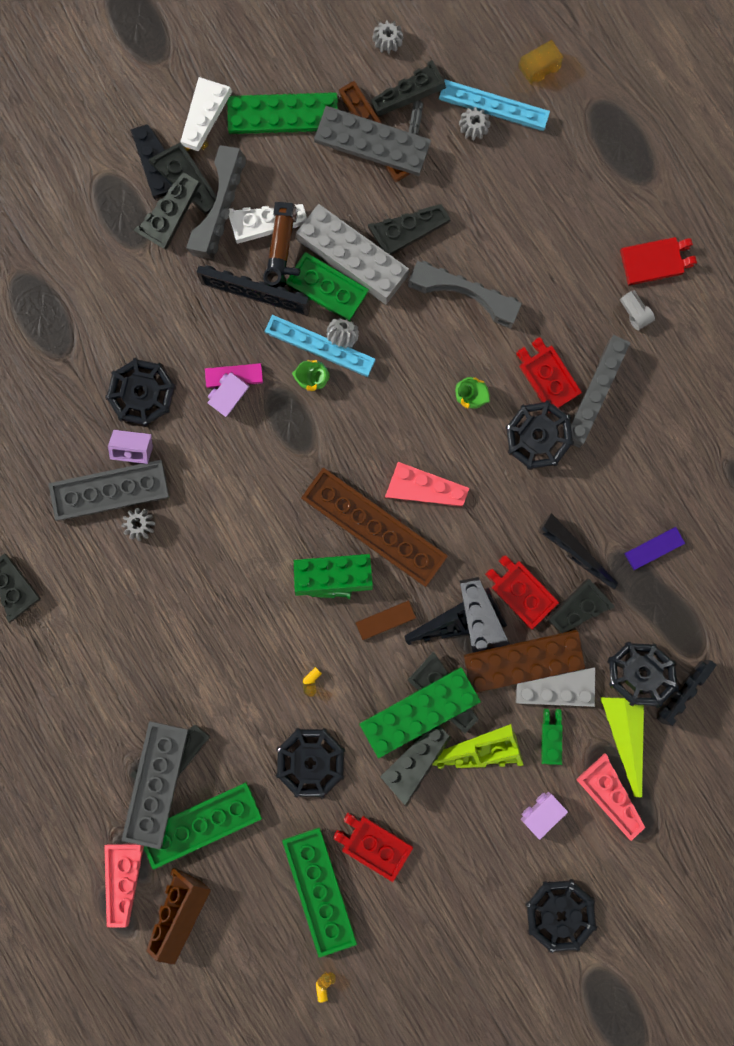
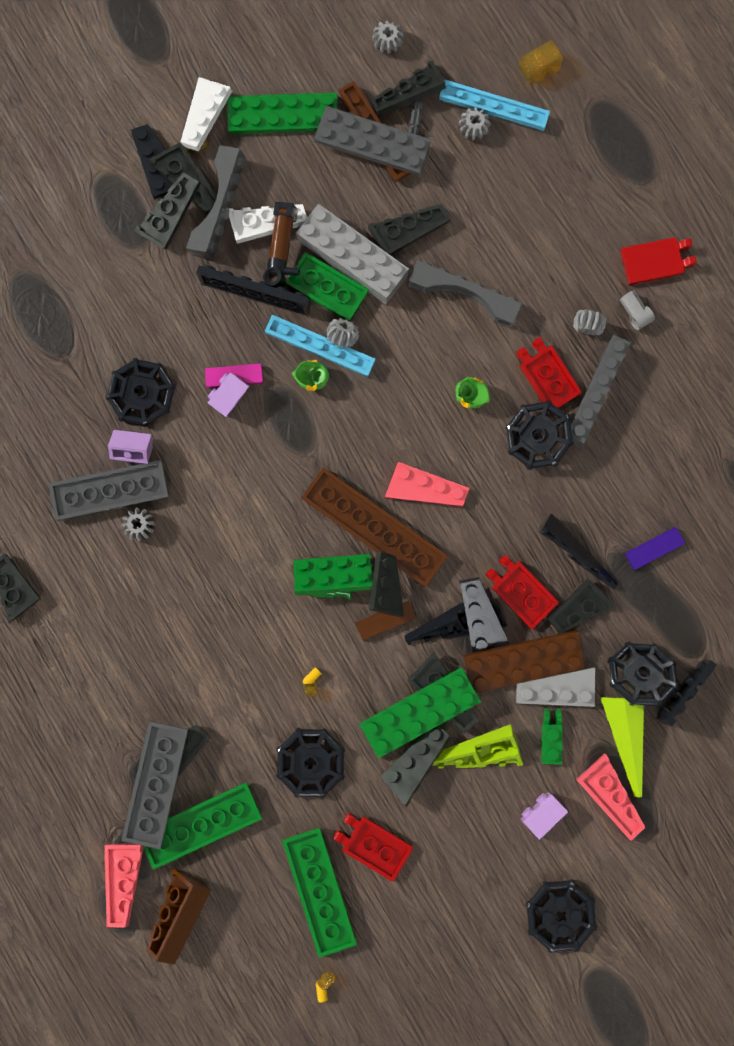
none -> pearl dark grey wing [369,552,404,617]
none -> light grey gear [573,309,607,336]

